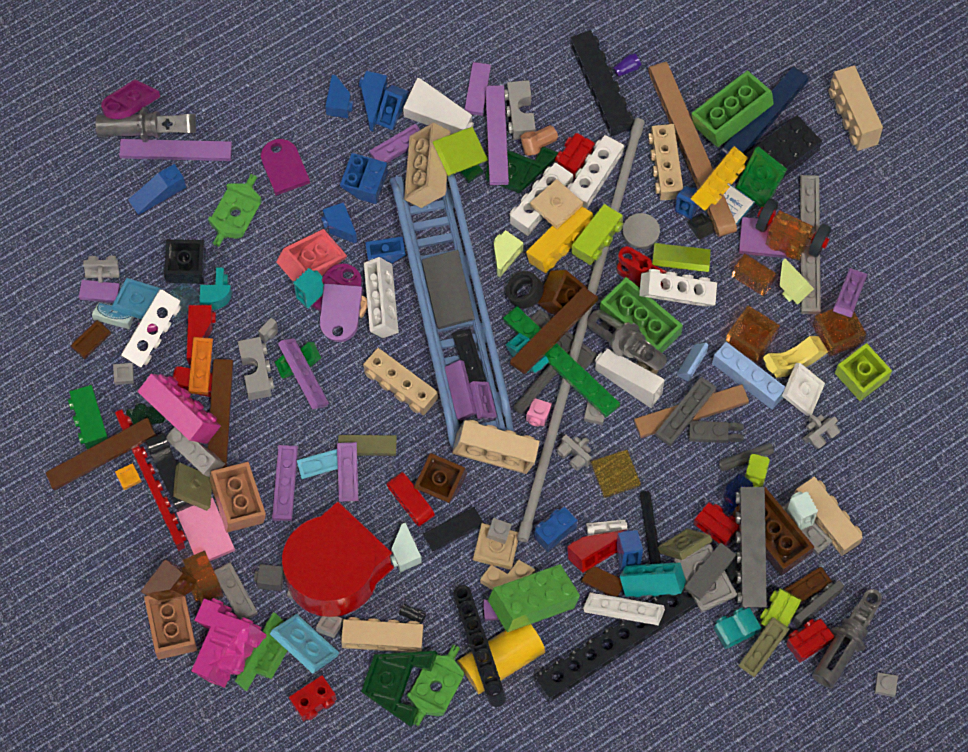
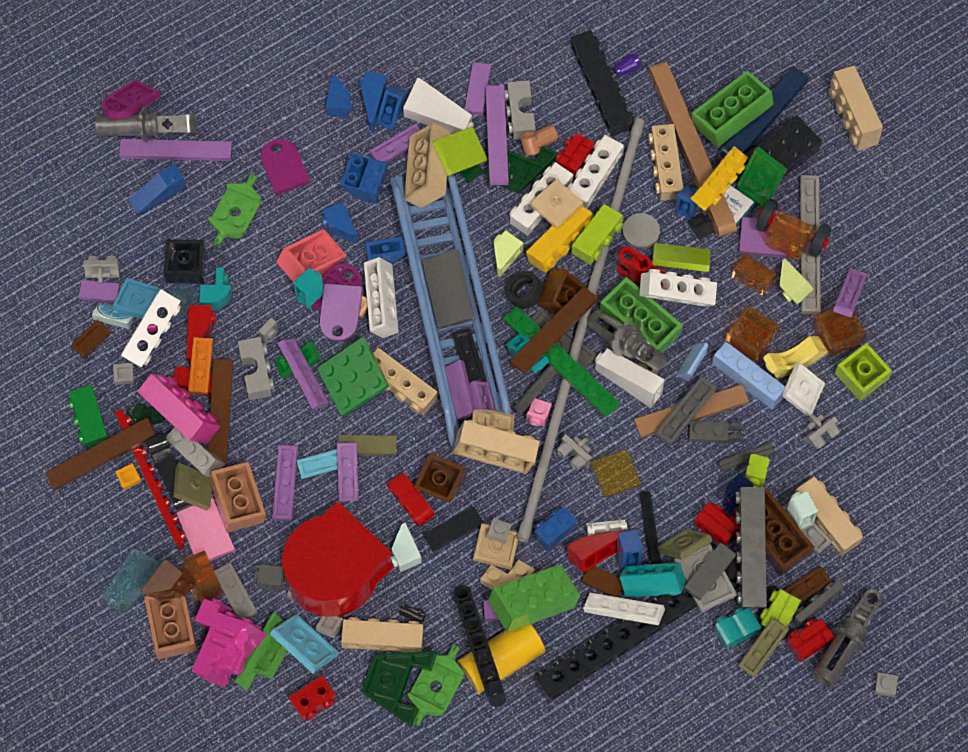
light grey plate [584,402,604,425] -> none
none -> clear light blue wedge [102,548,162,614]
none -> green plate [317,337,390,417]
none -> tan slope [472,409,515,431]

